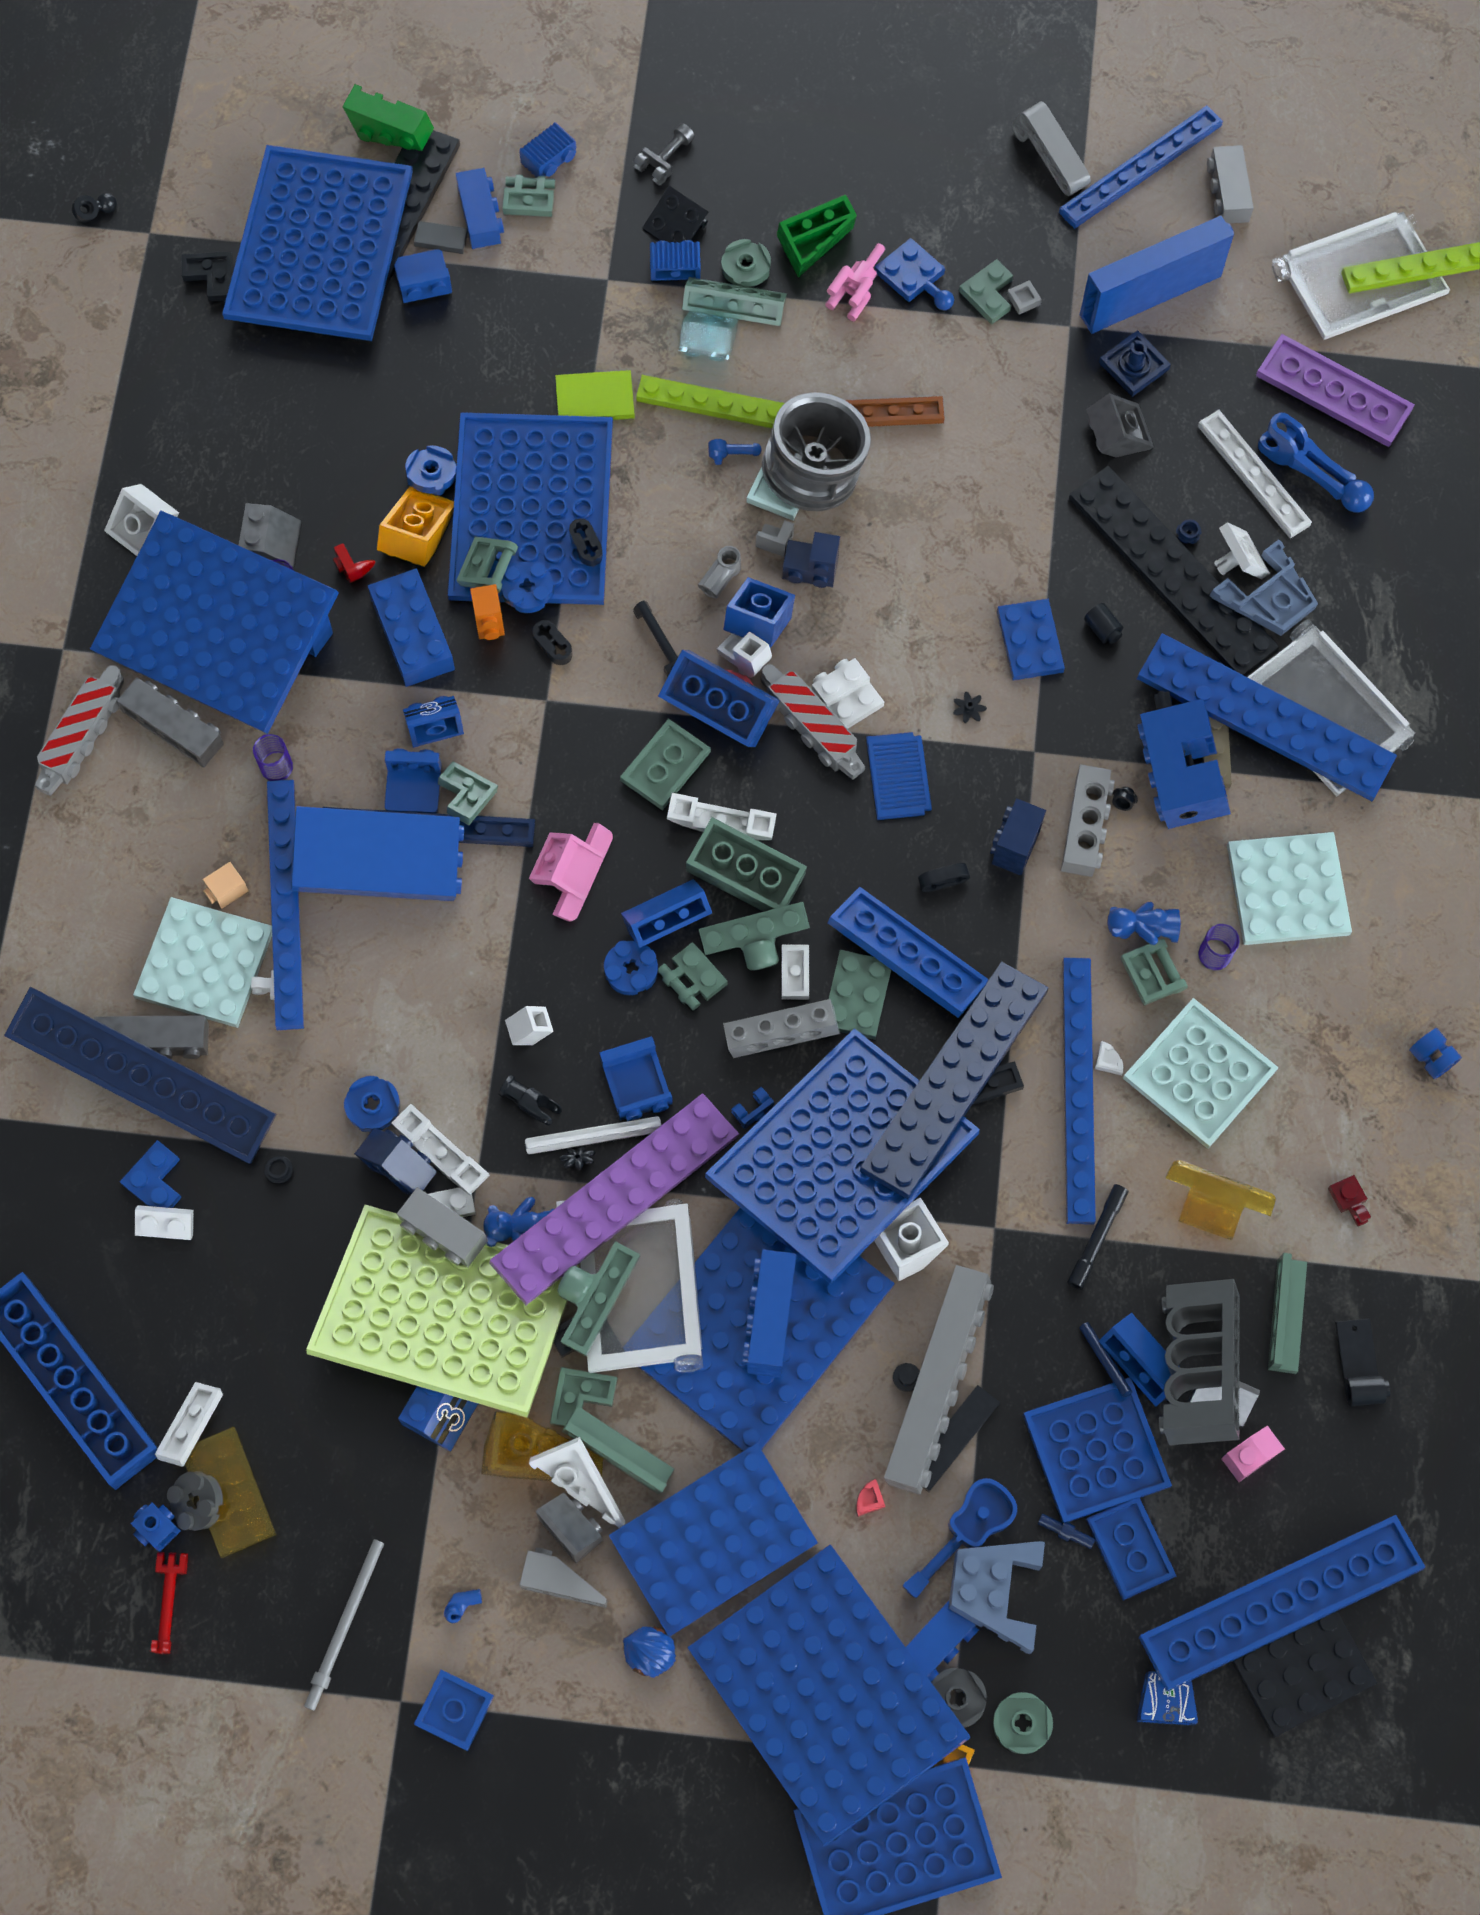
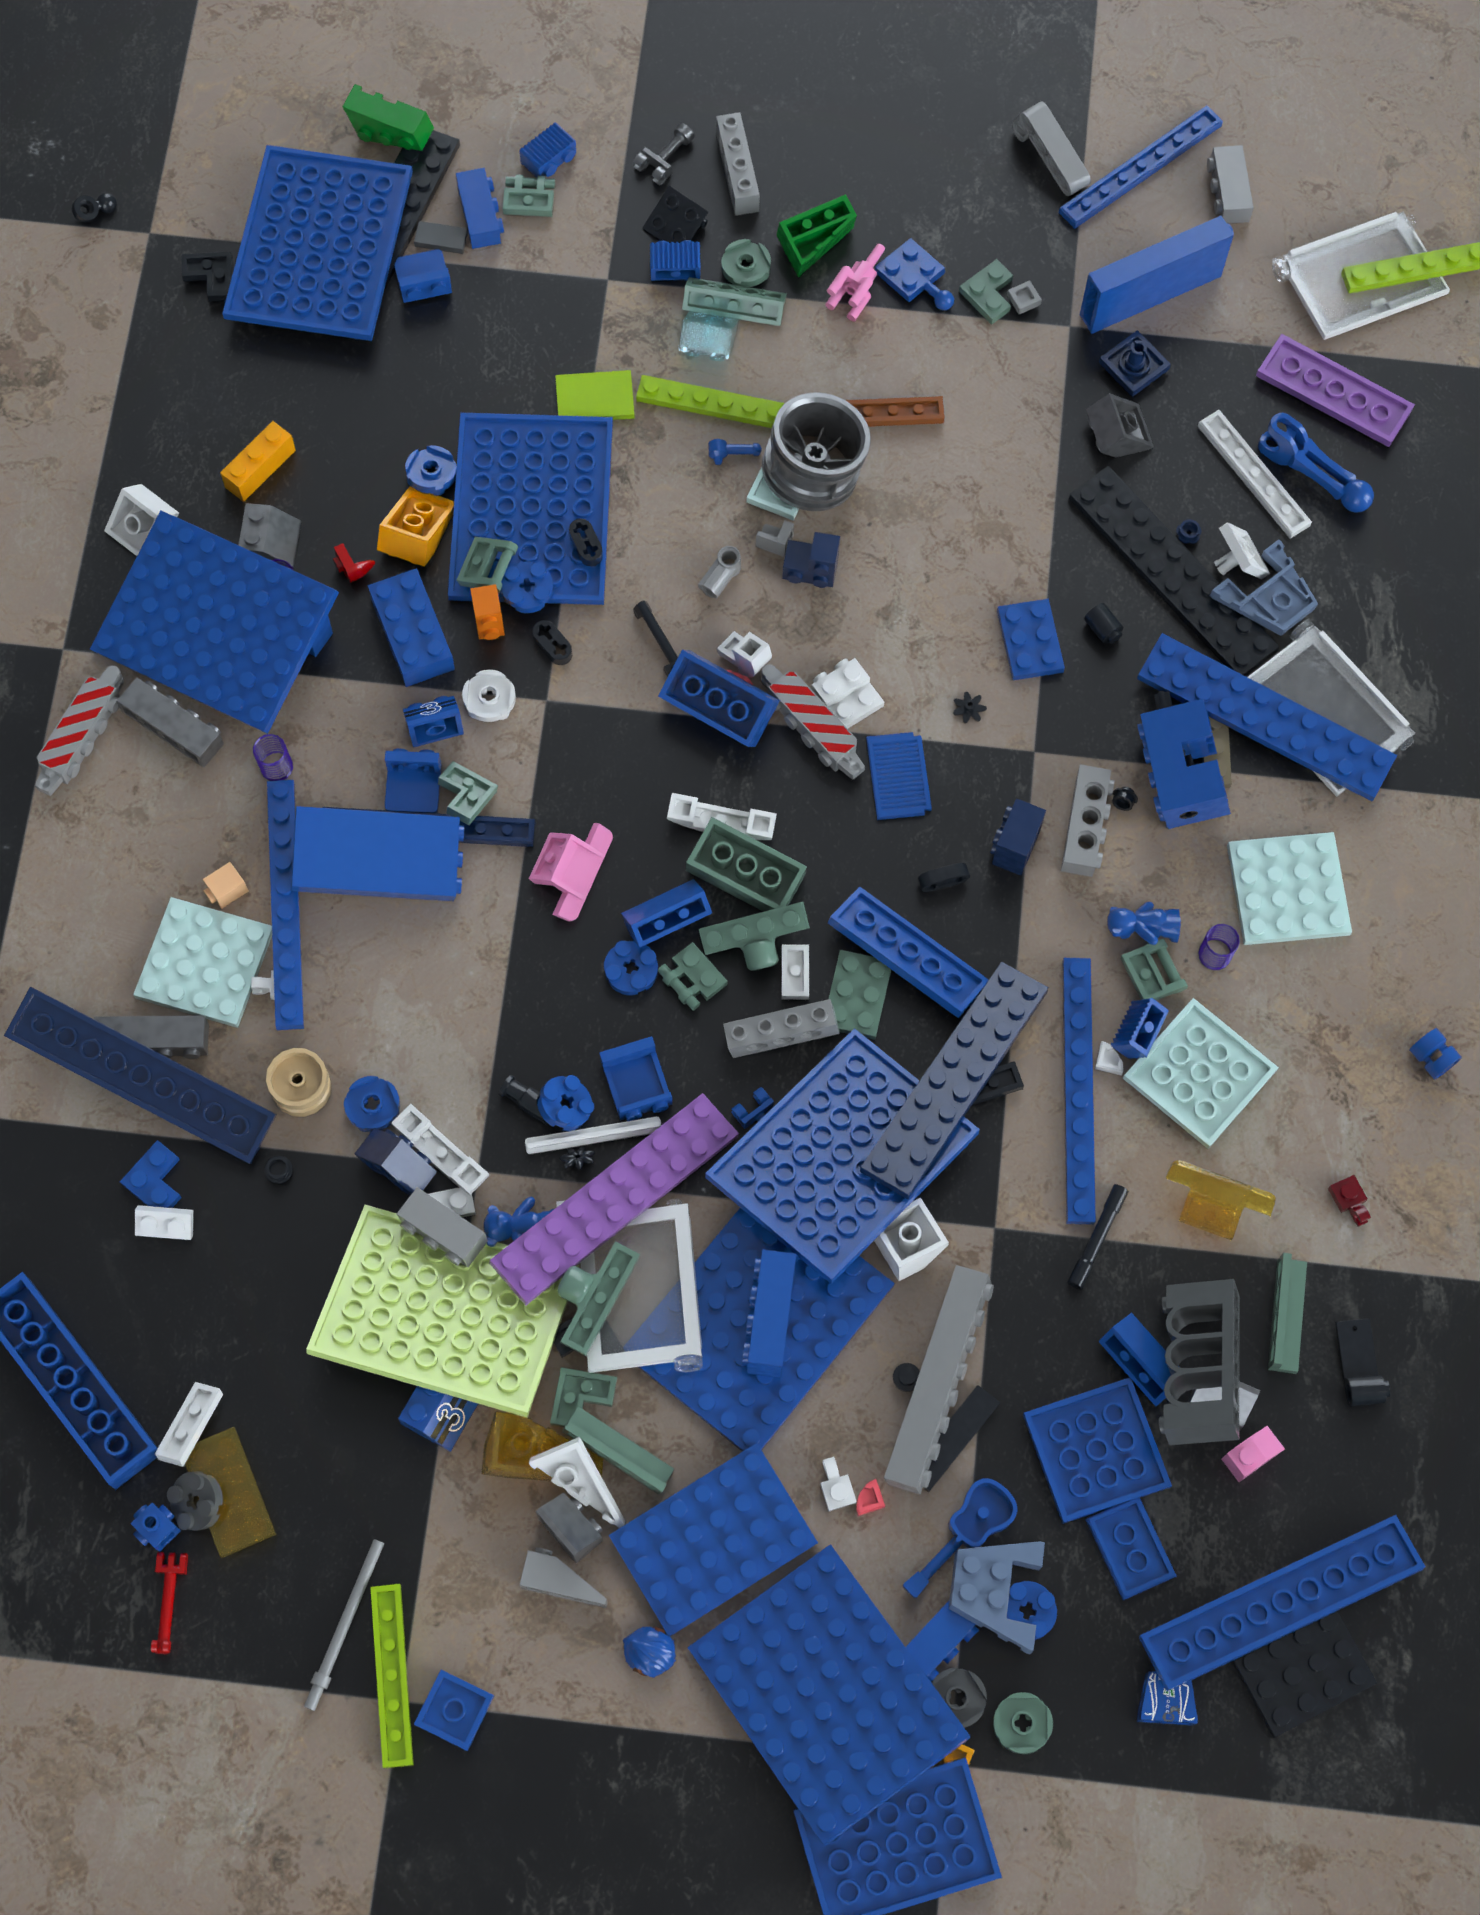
blue arm [444,1589,482,1623] -> none
white brick [505,1006,553,1045] -> none
sand green plate [620,719,711,810] -> none
blue brick [723,577,795,648] -> none
dark blue bar [1038,1513,1095,1549] -> none
dark blue bar [1079,1322,1132,1397] -> none
none -> light orange brick [220,421,296,502]
none -> tan wheel [266,1048,332,1117]
none -> lime plate [371,1584,414,1769]
none -> white plate [462,670,516,722]
none -> blue plate [538,1075,594,1131]
none -> light grey brick [716,112,760,216]
none -> white plate [820,1457,857,1512]
none -> blue plate [1007,1581,1057,1640]
none -> blue brick [1111,998,1169,1059]

